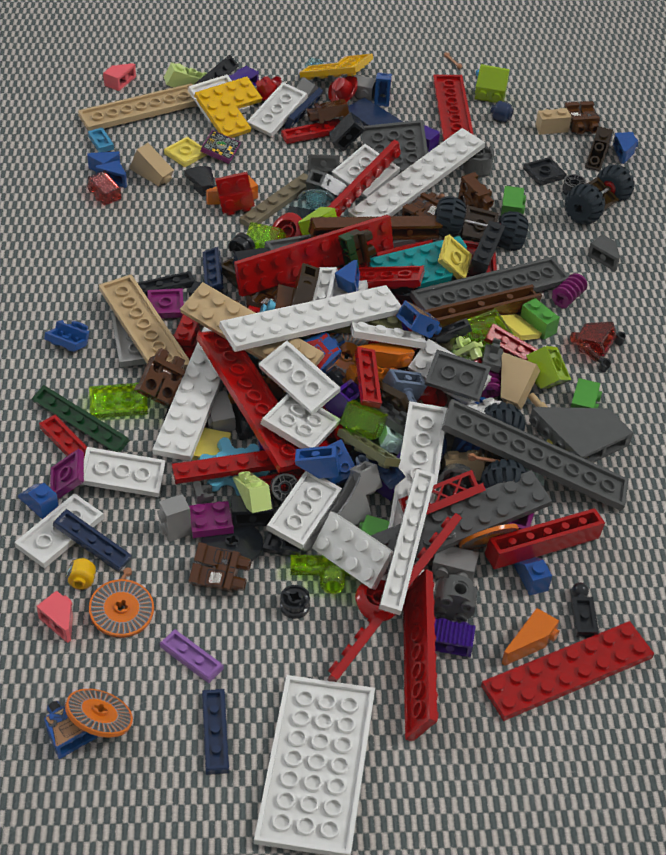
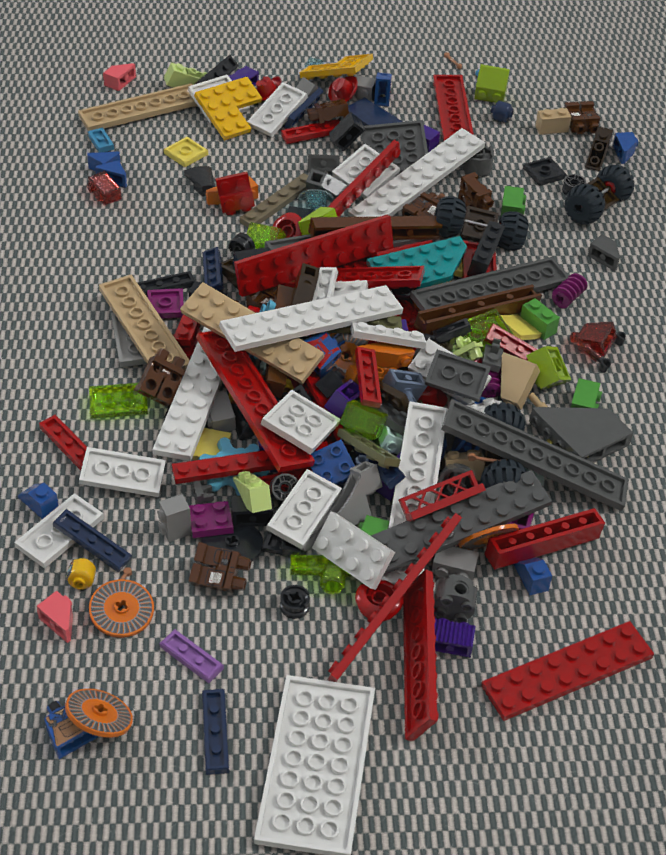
dark green plate [32,385,130,452] -> none
blue slope [44,320,90,352] -> none
magenta tile [50,449,84,499] -> none
tan slope [129,143,174,186] -> none
tile [200,130,241,164] -> none
white plate [259,341,341,415] -> none
blue slope [295,445,340,479] -> none
blue slope [335,260,360,293] -> none
hips [338,229,376,267] -> none
white plate [379,468,436,615] -> none
blue torso [396,300,442,338] -> none
light yellow tile [438,234,472,279] -> none
orange slope [501,608,560,666] -> none
black plate [571,582,599,637] -> none

